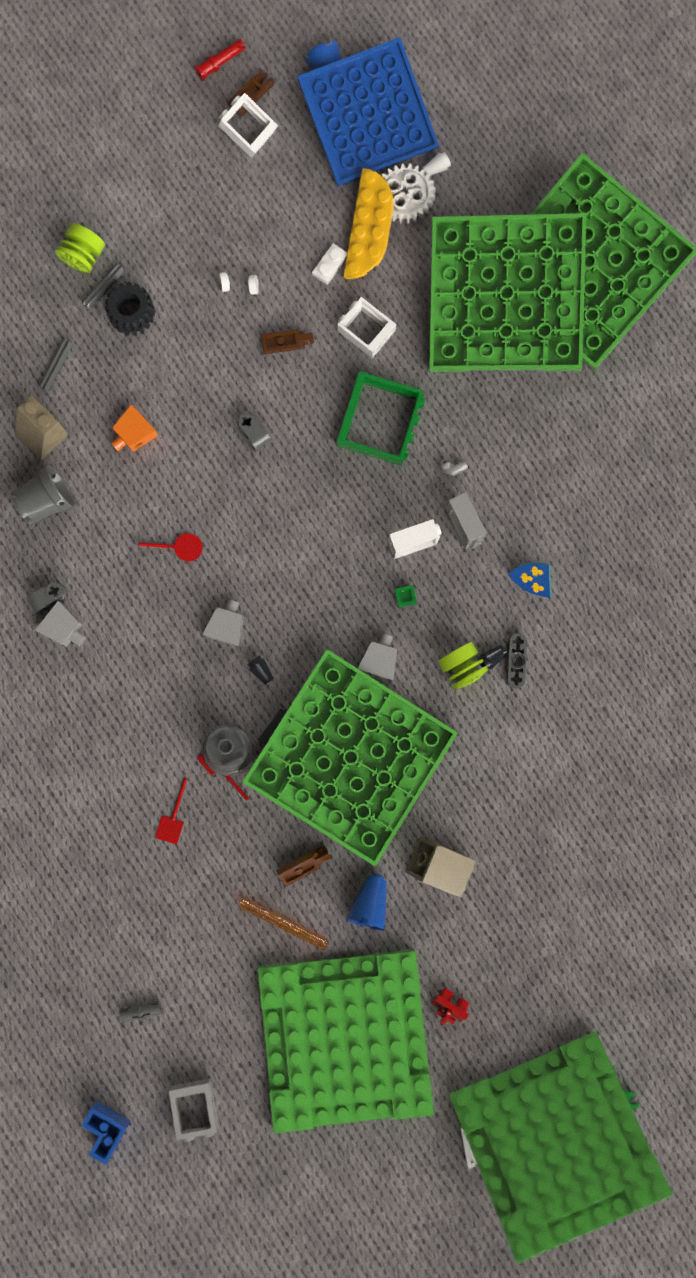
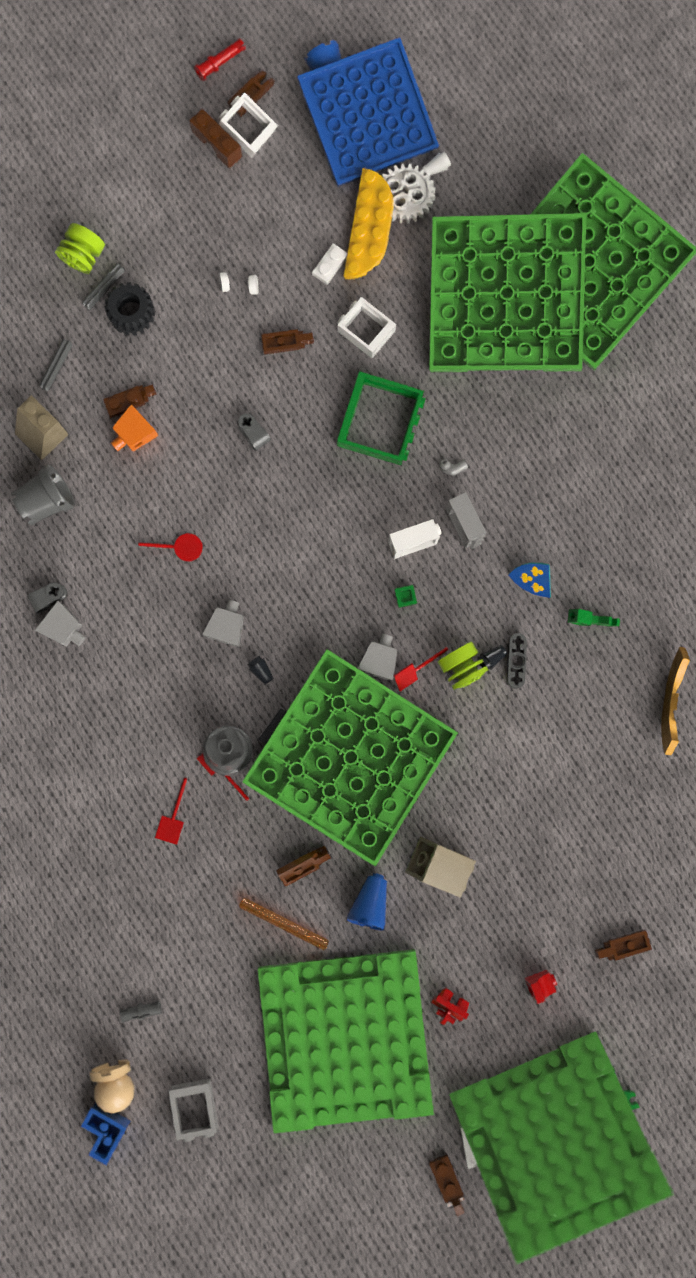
none -> tan tile [89,1060,134,1114]
none -> reddish brown hinge [103,385,157,418]
none -> reddish brown arch [189,108,242,169]
none -> red piece [393,647,448,692]
none -> reddish brown hinge [429,1154,465,1216]
none -> red arch [524,970,557,1004]
none -> green piece [567,609,620,627]
none -> reddish brown hinge [594,929,652,961]
none -> pearl gold tile [661,647,690,755]

